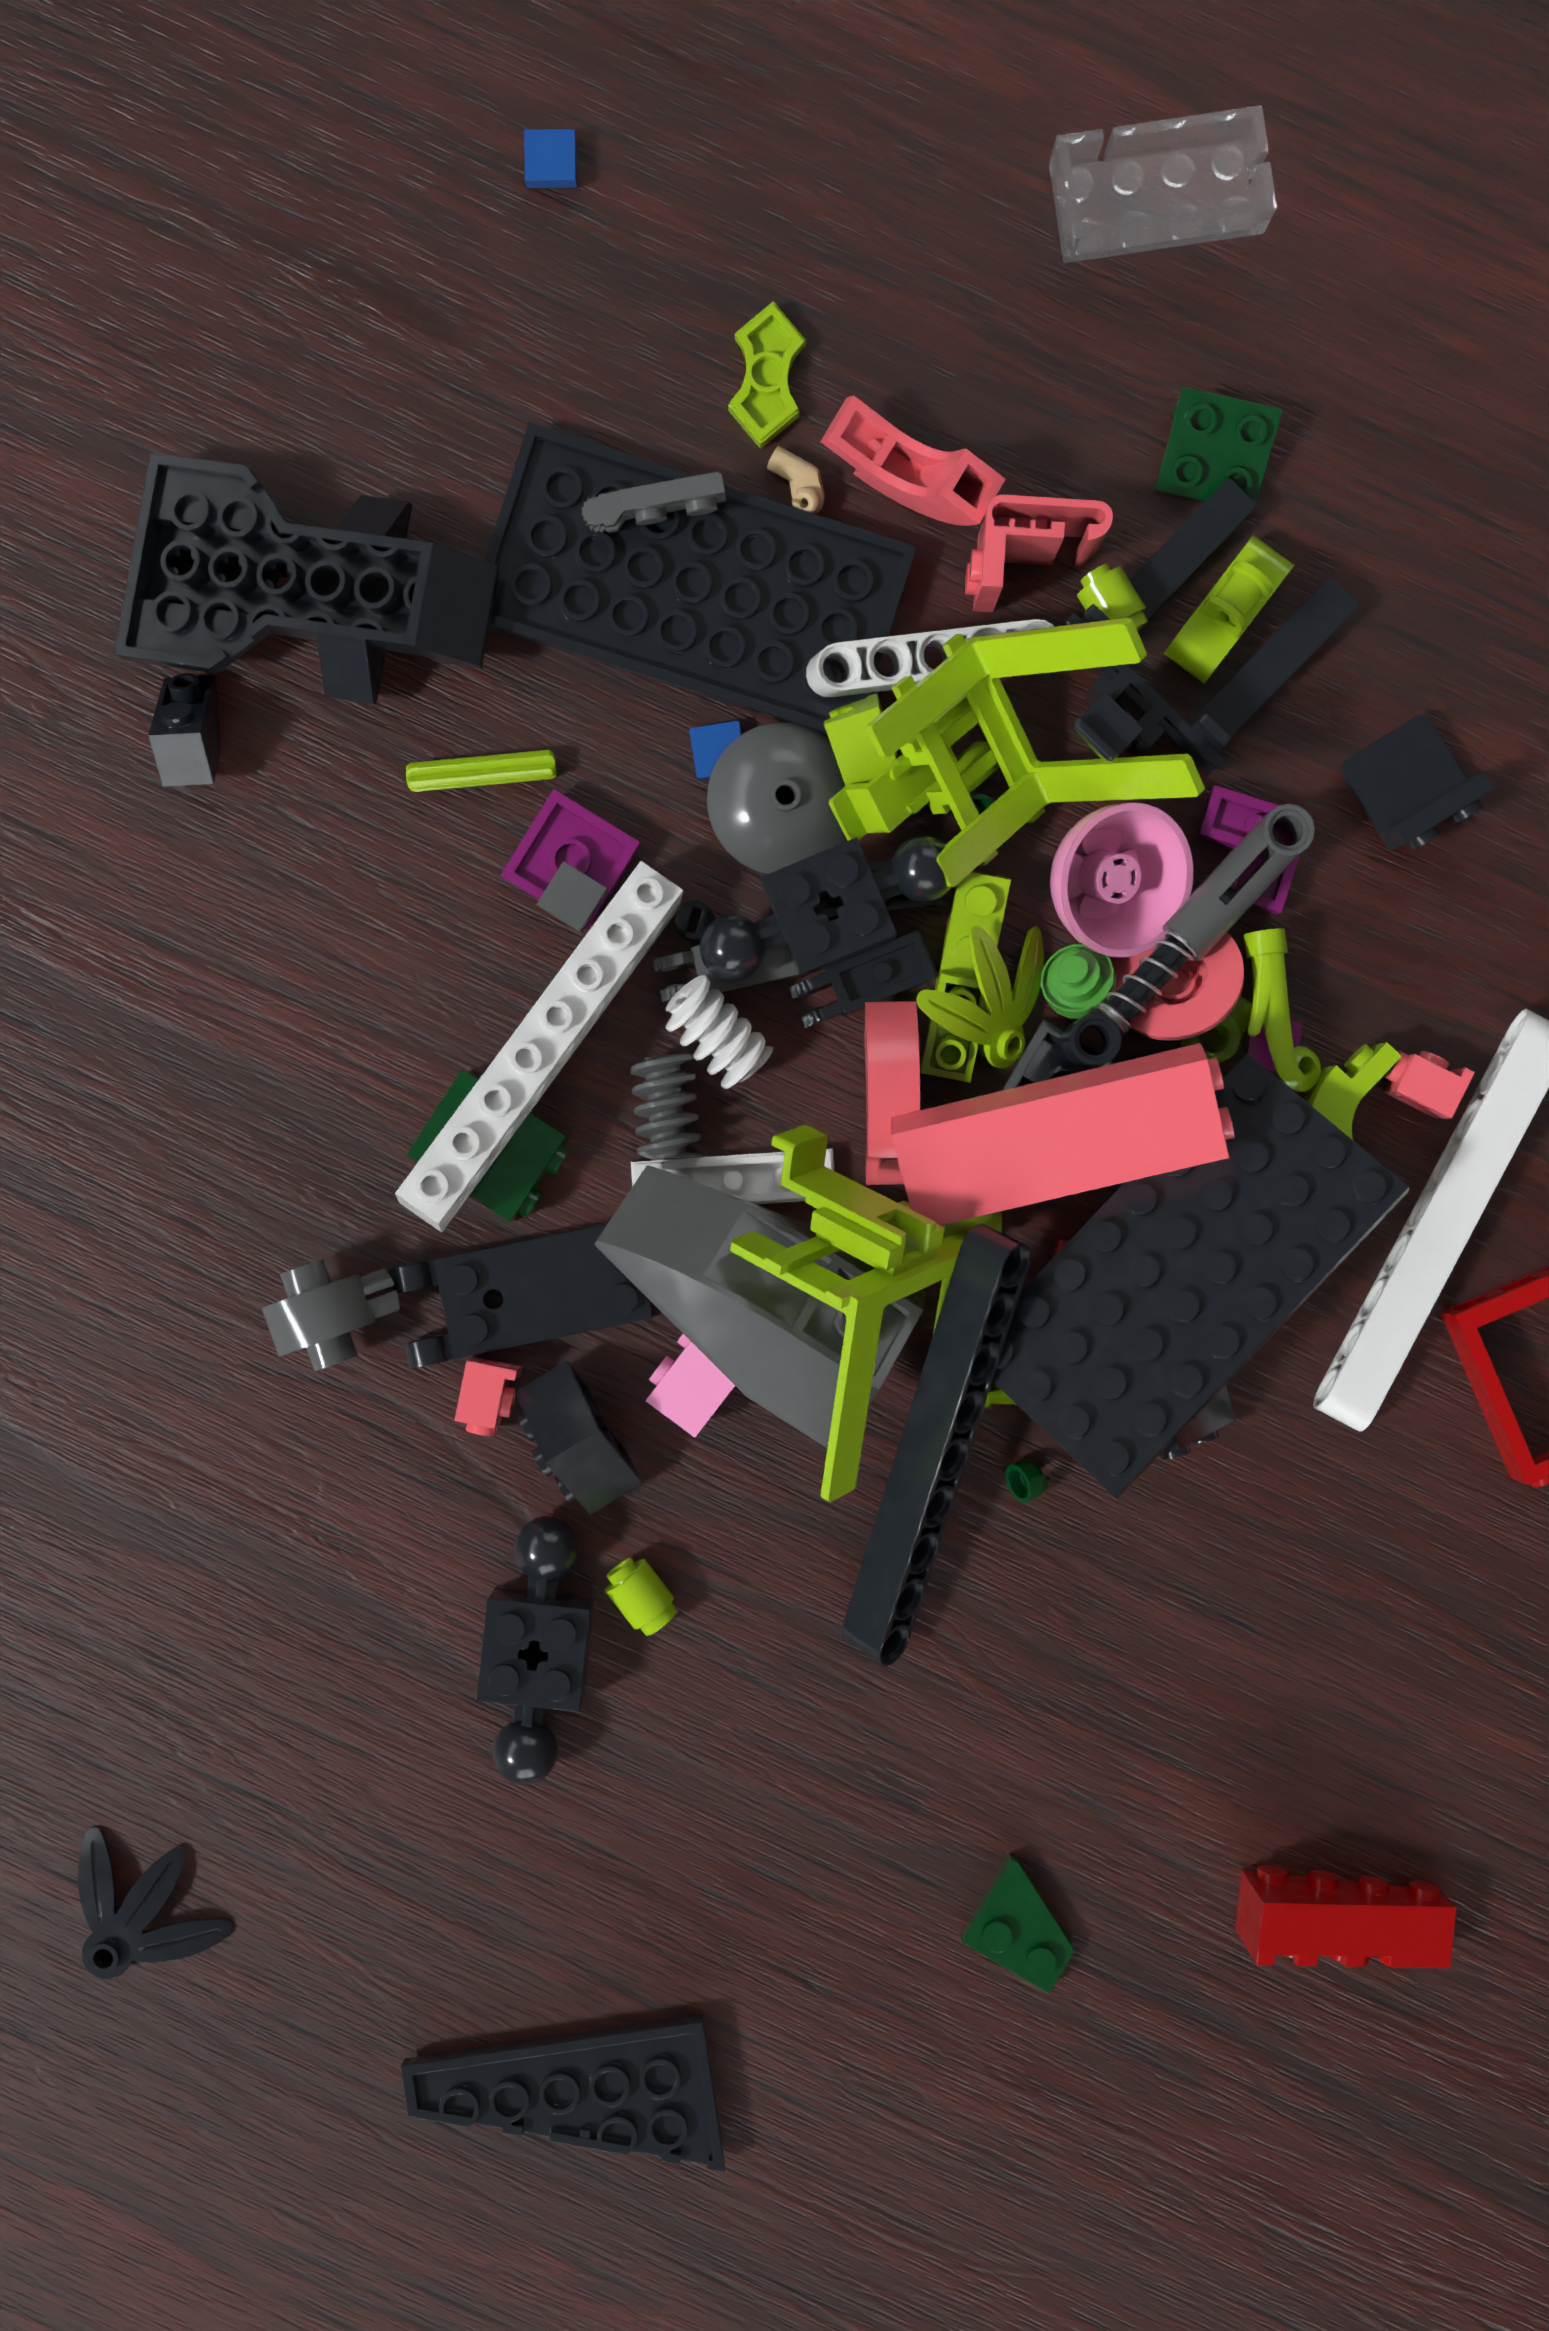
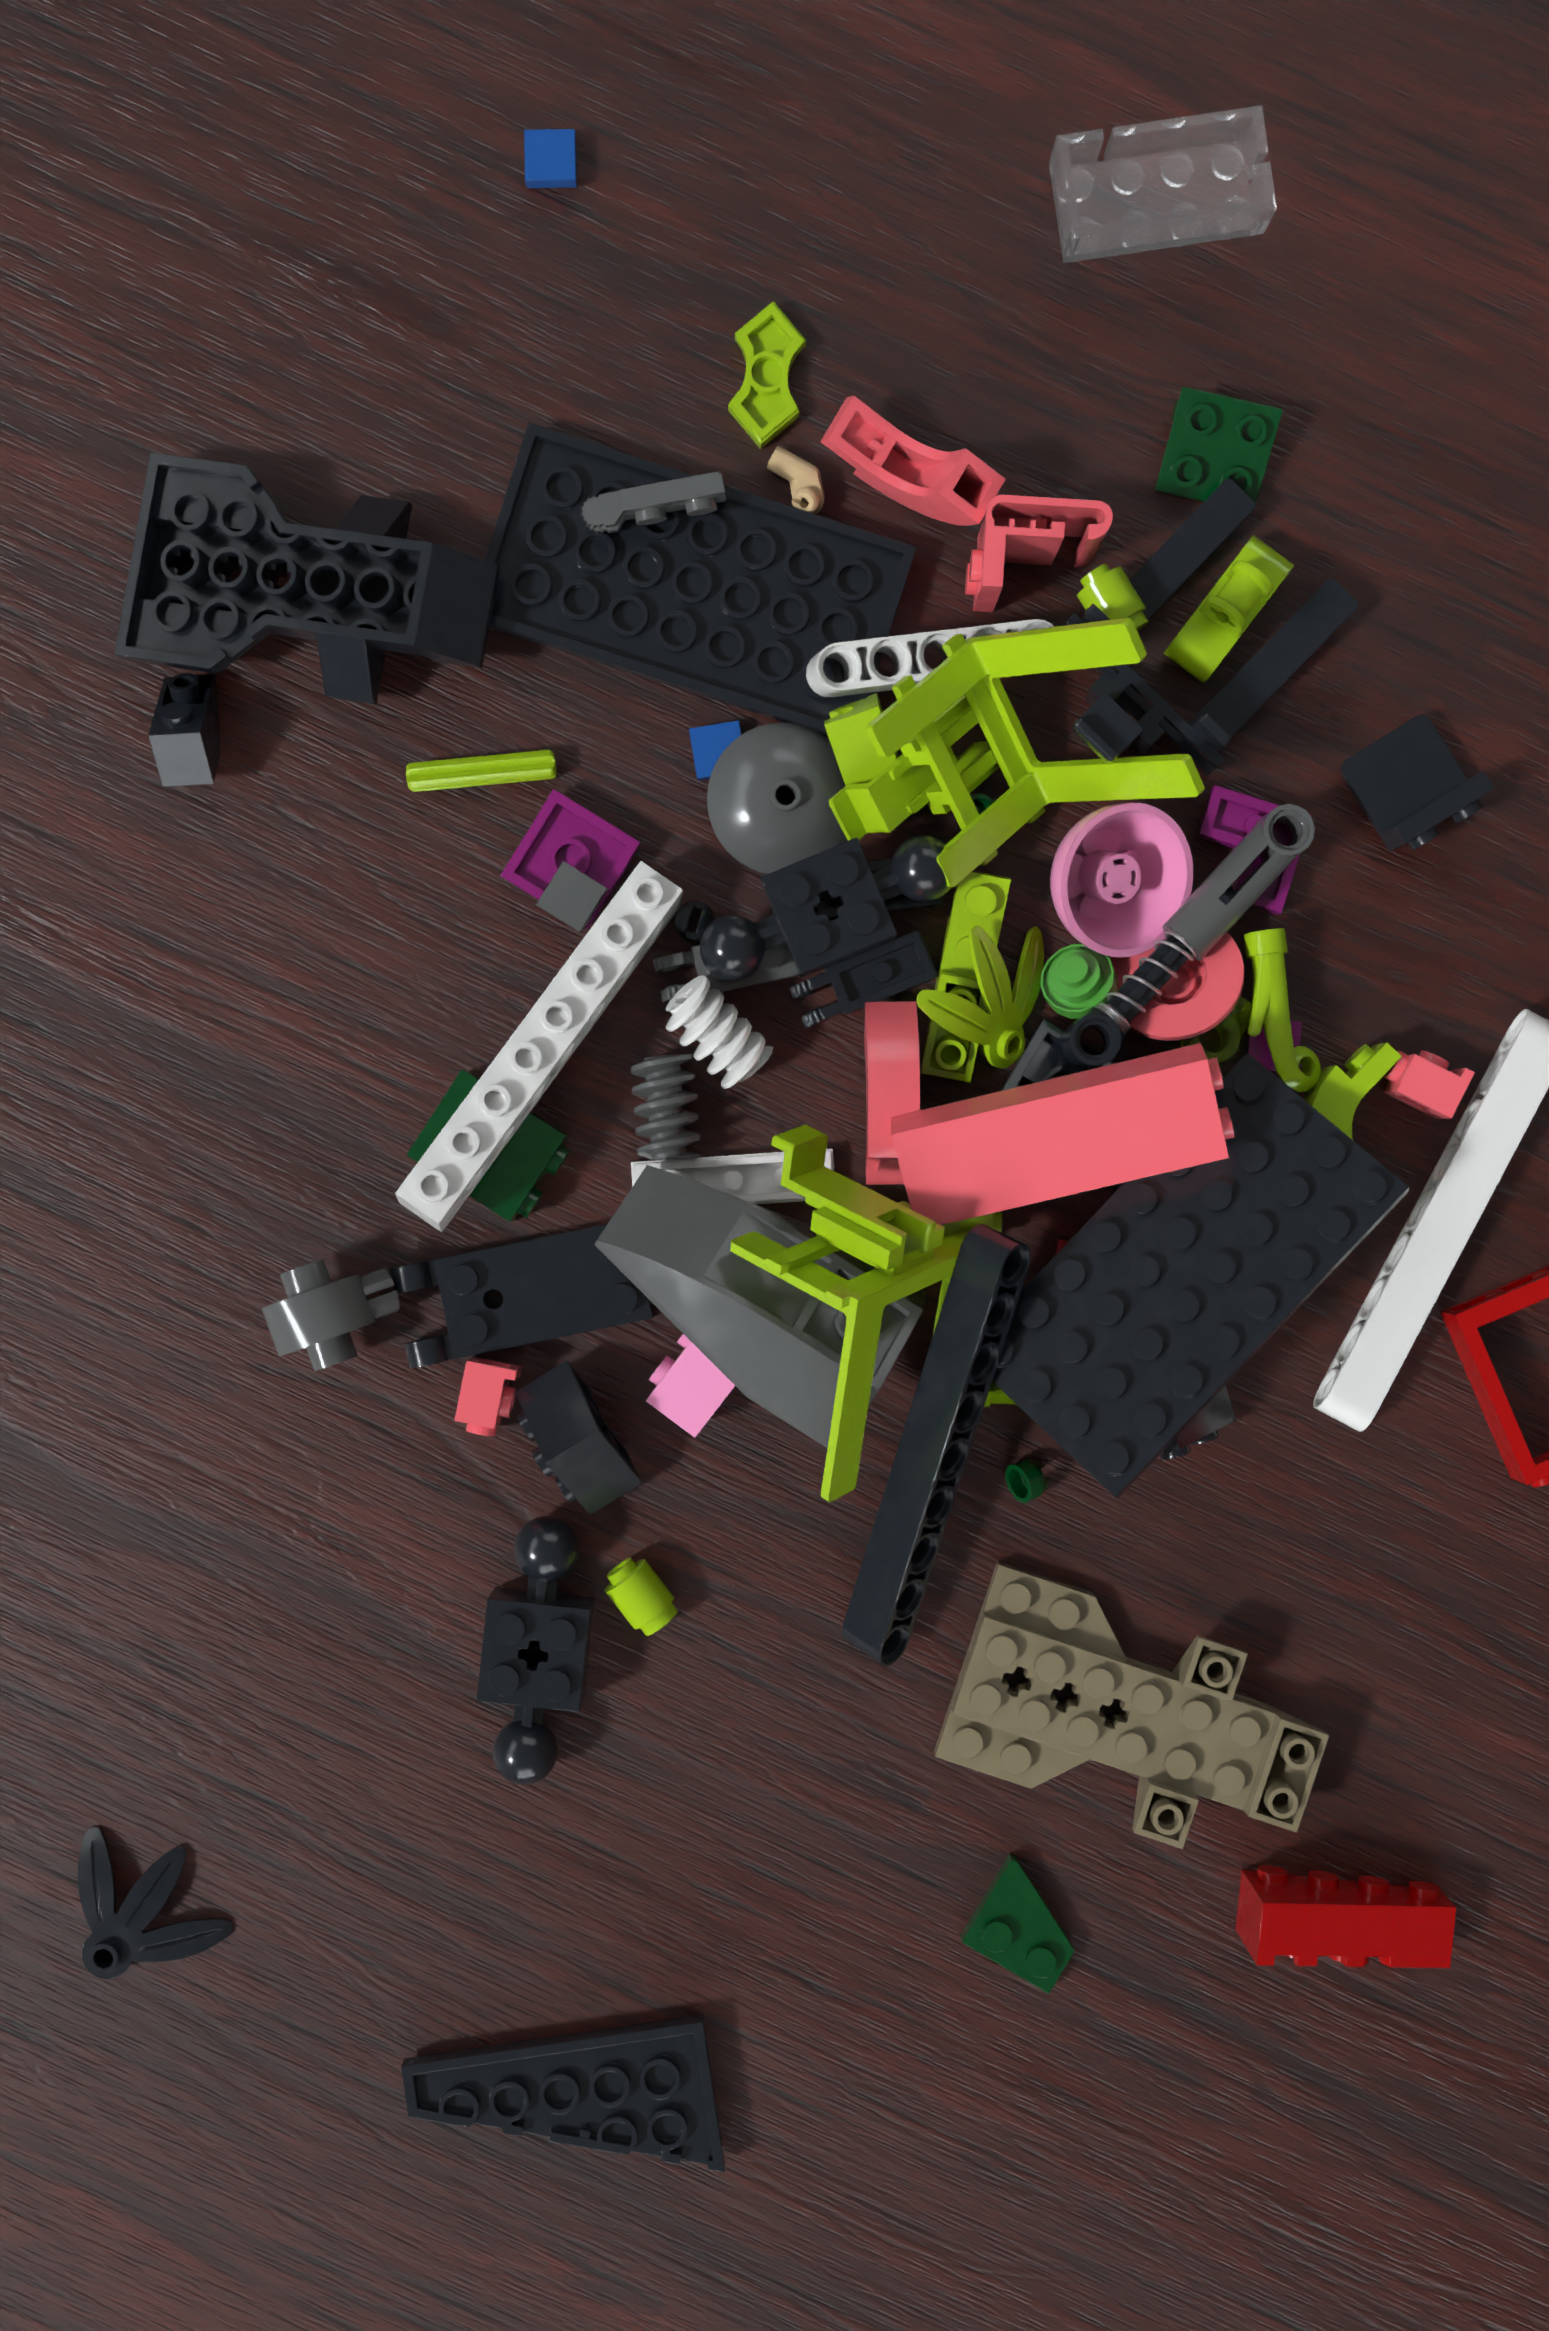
none -> dark tan piece [934,1561,1329,1849]

